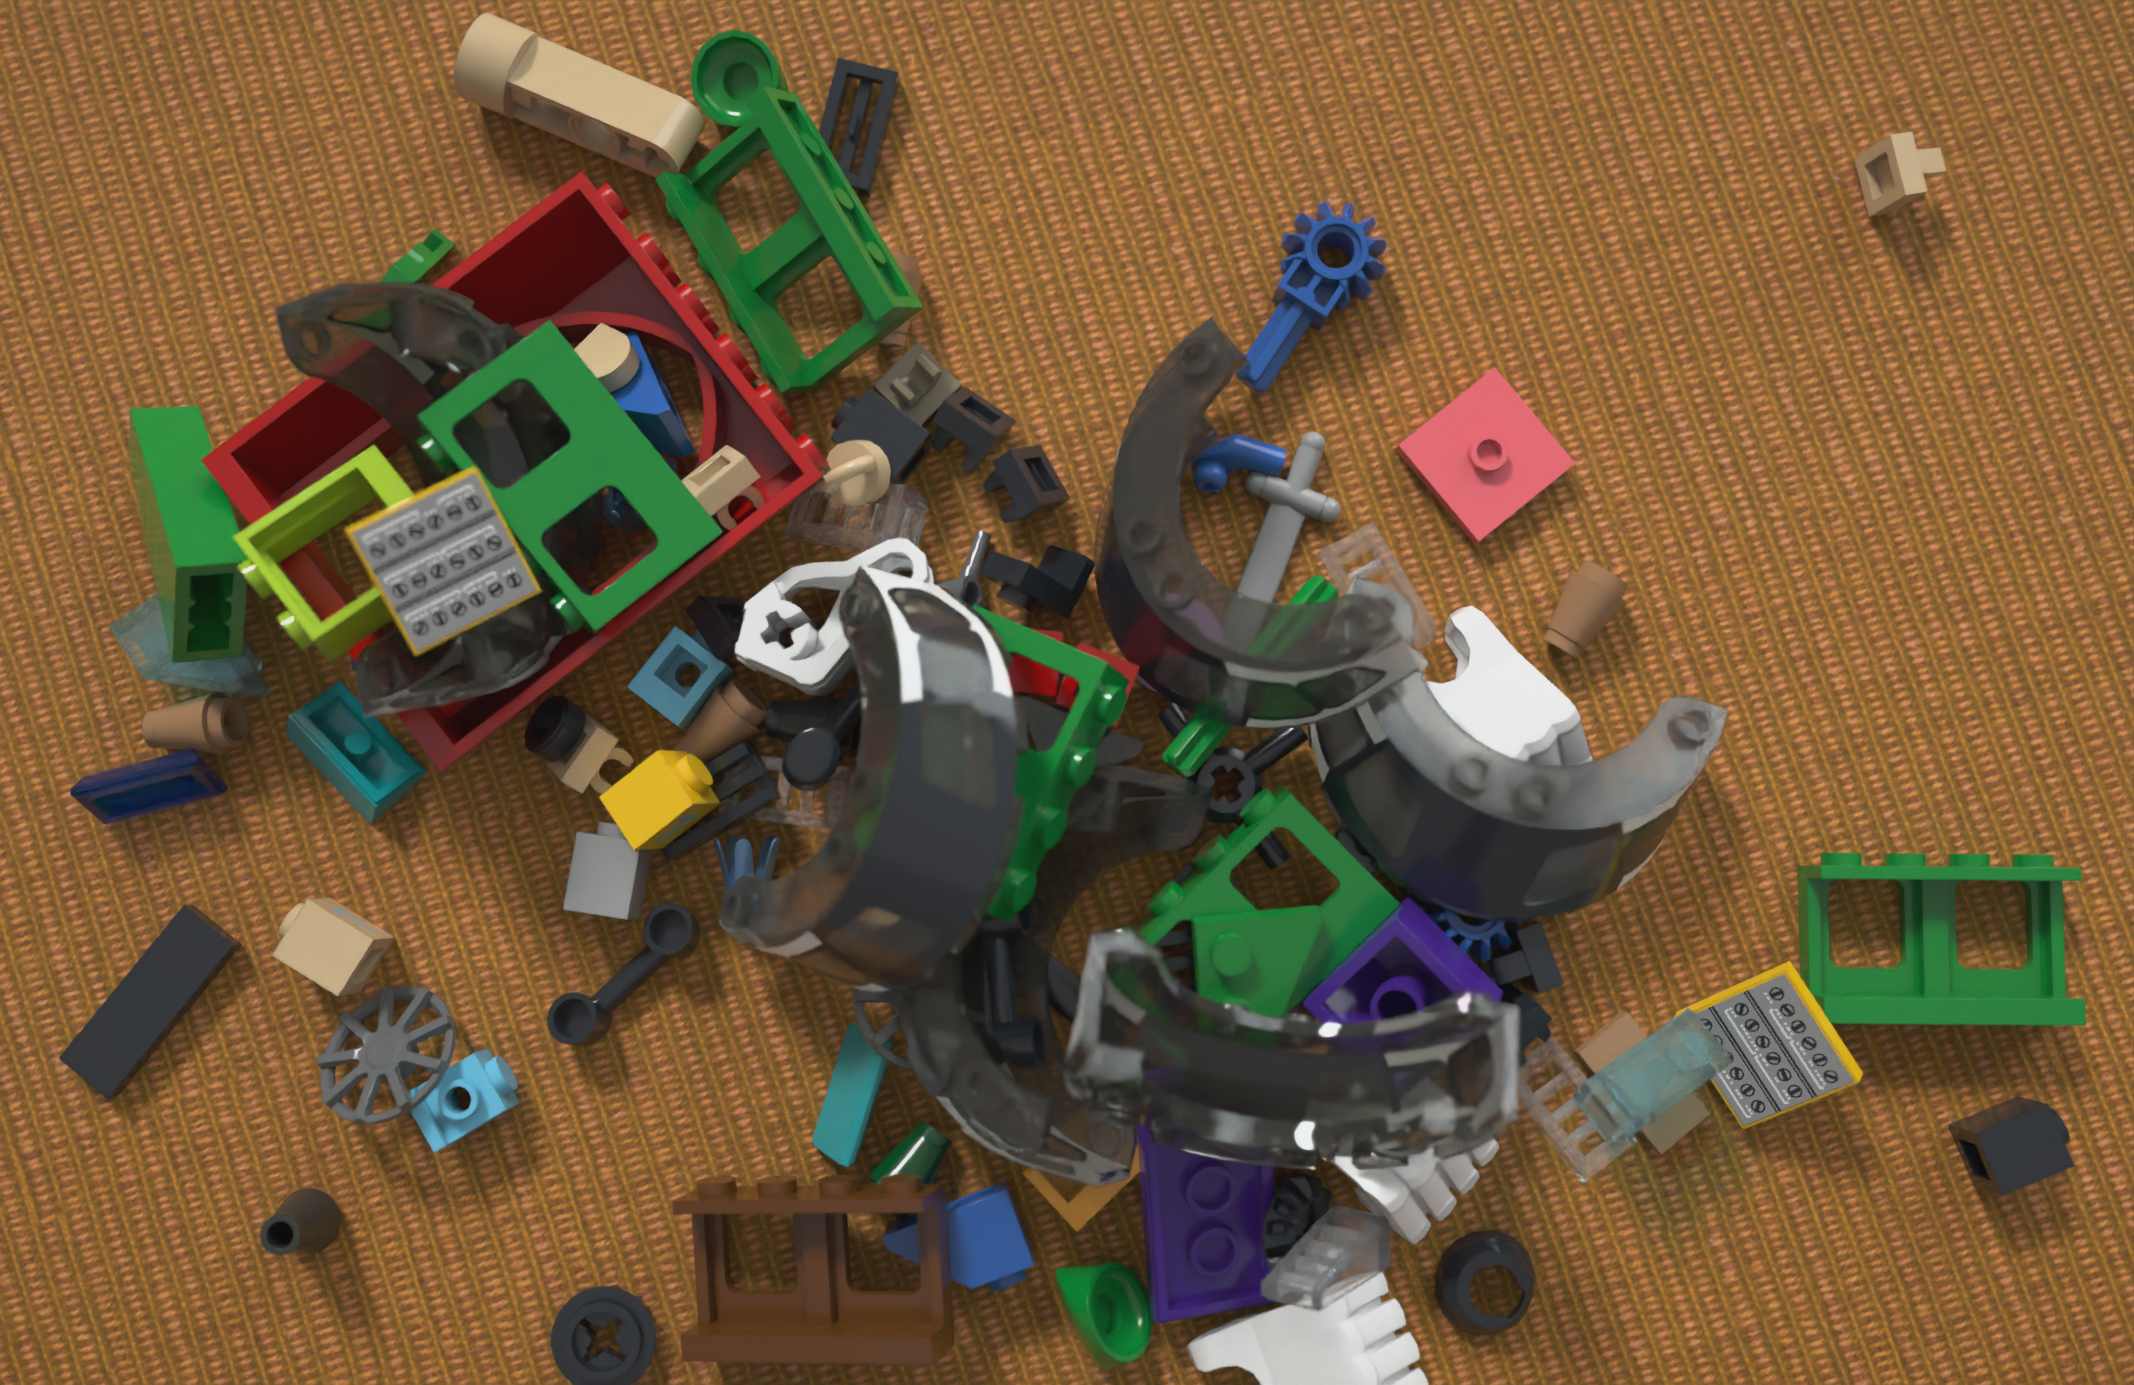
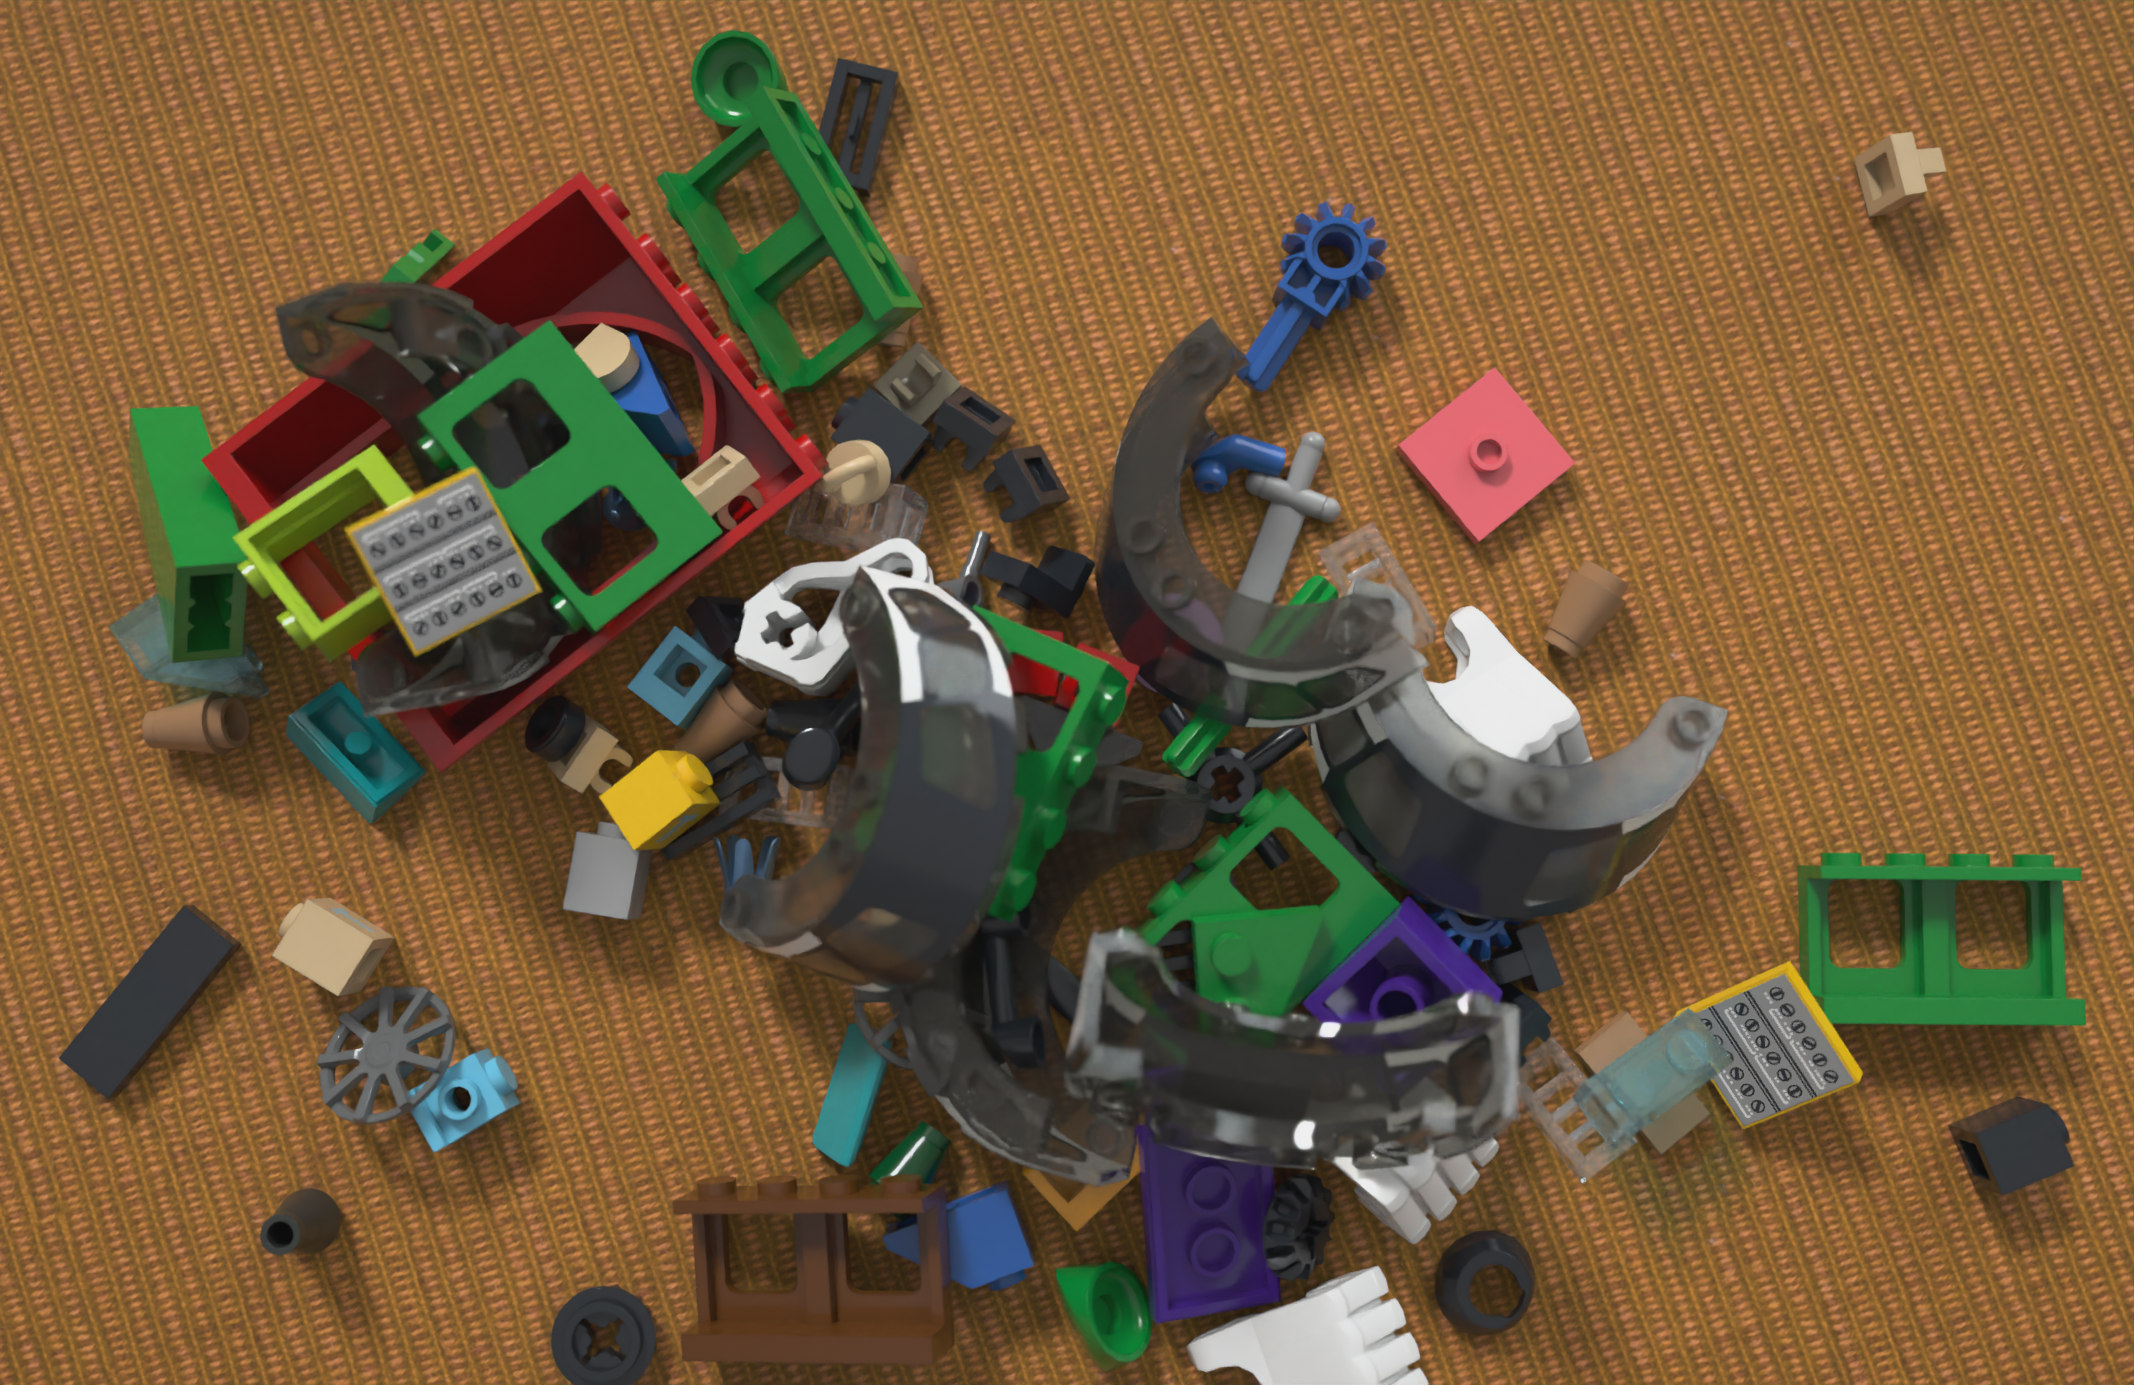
clear blue tile [70,748,227,824] -> none
tan beam [454,13,705,178] -> none
black bar [547,903,700,1046] -> none
clear slope [1261,1206,1390,1312] -> none

